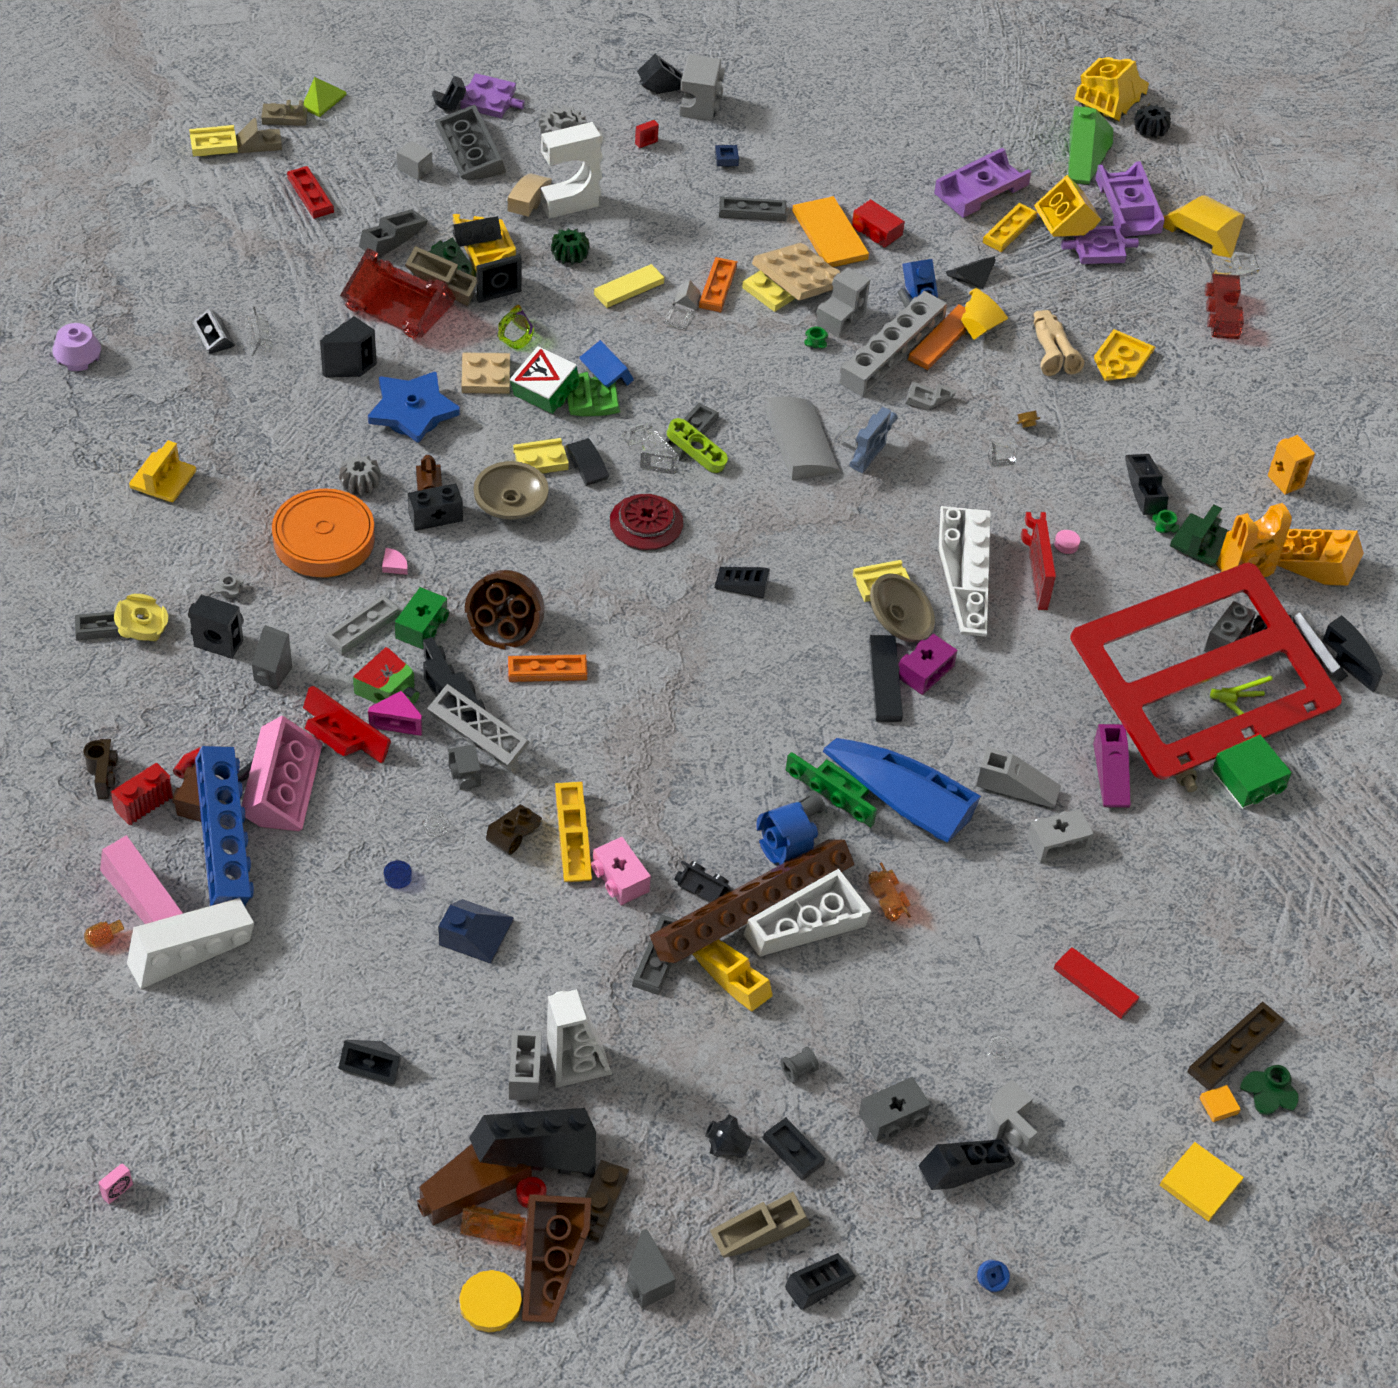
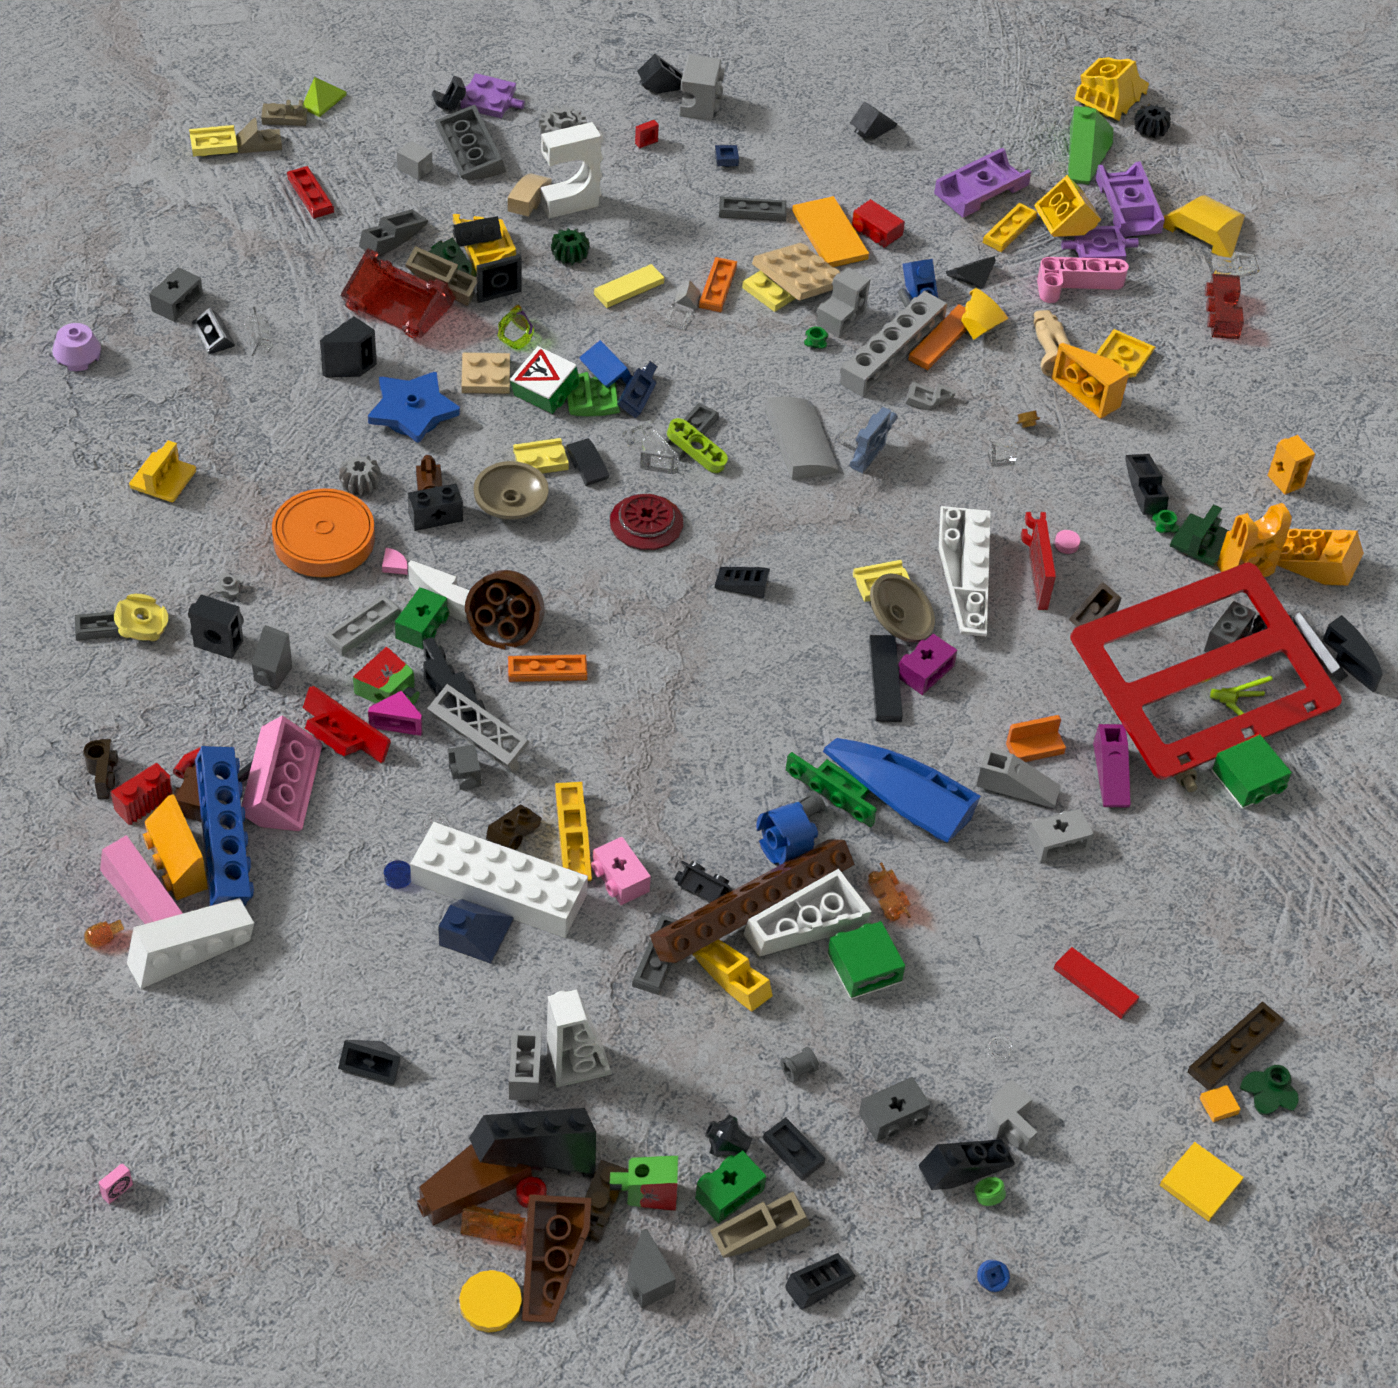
none -> light orange slope [142,794,208,900]
none -> dark grey brick [149,267,203,322]
none -> white slope [408,560,470,623]
none -> white brick [410,822,588,938]
none -> bright green torso [610,1156,678,1211]
none -> dark blue hinge [617,361,658,418]
none -> green brick [695,1151,766,1224]
none -> green piece [827,921,905,999]
none -> black slope [850,101,898,139]
none -> bright green tile [974,1177,1006,1206]
none -> orange panel [1006,715,1066,762]
none -> bright pink beam [1037,257,1129,303]
none -> light orange slope [1051,343,1129,419]
none -> dark brown slope [1068,581,1122,627]

